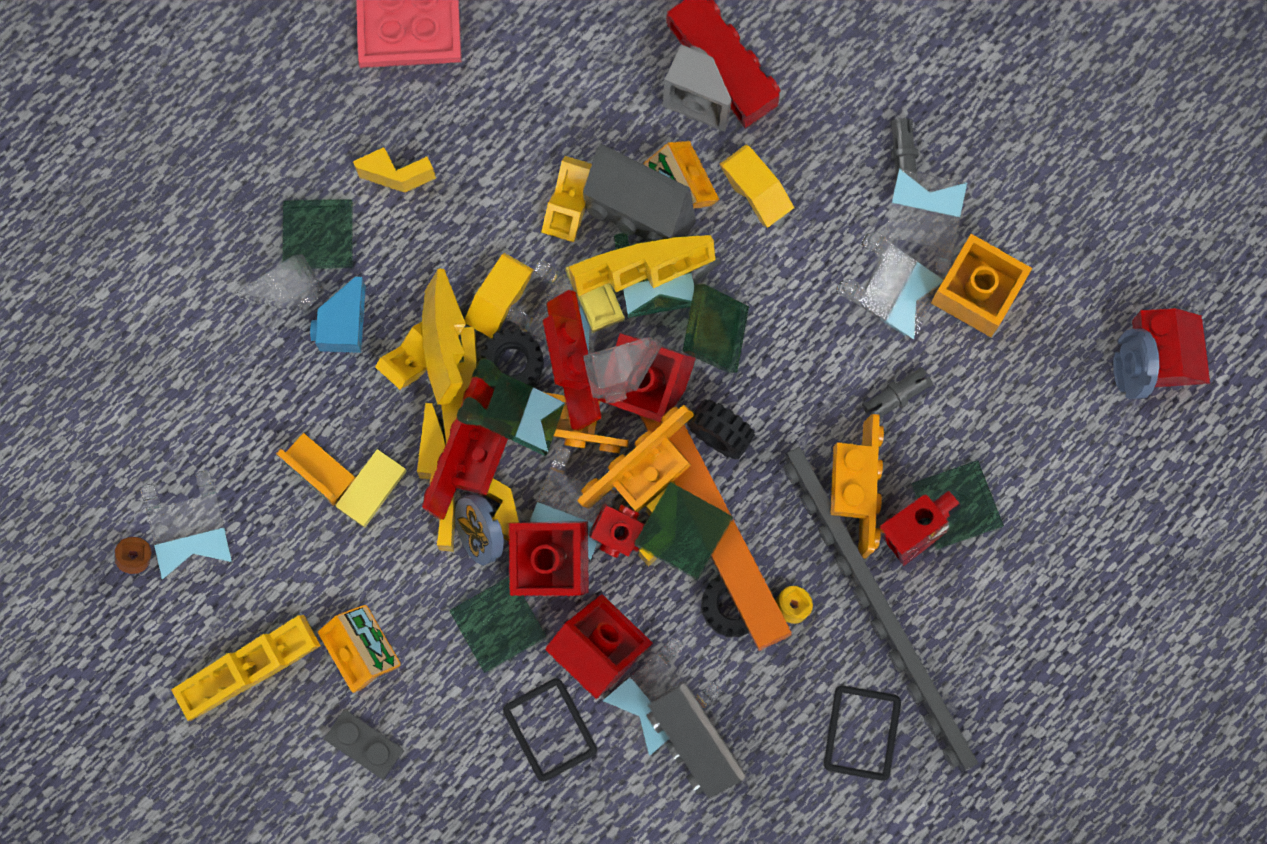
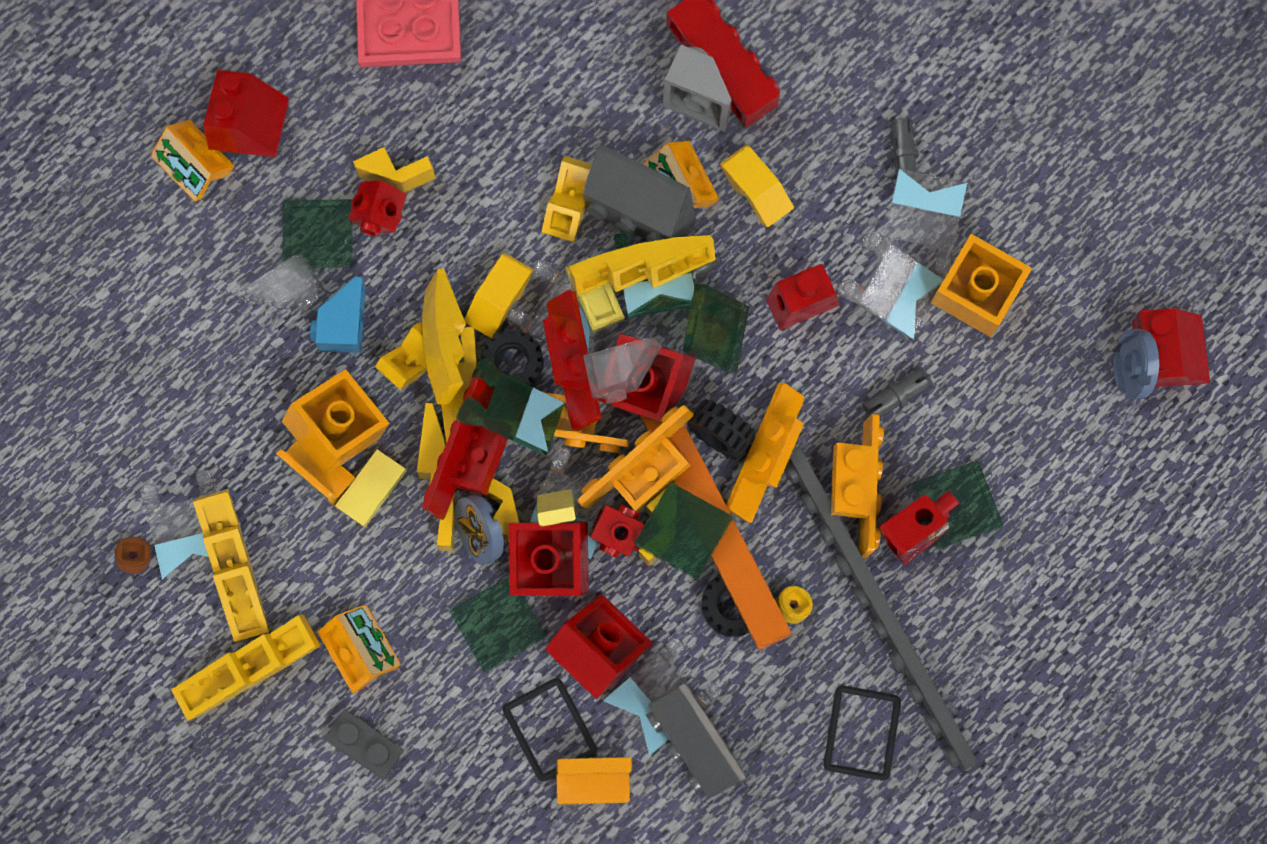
none -> panel [151,119,234,201]
none -> yellow slope [193,489,269,642]
none -> red slope [203,70,289,157]
none -> light orange brick [282,369,390,476]
none -> red brick [348,180,407,237]
none -> light yellow tile [537,489,576,526]
none -> light orange panel [556,757,632,804]
none -> light orange bracket [726,382,804,523]
none -> red torso [766,264,840,330]

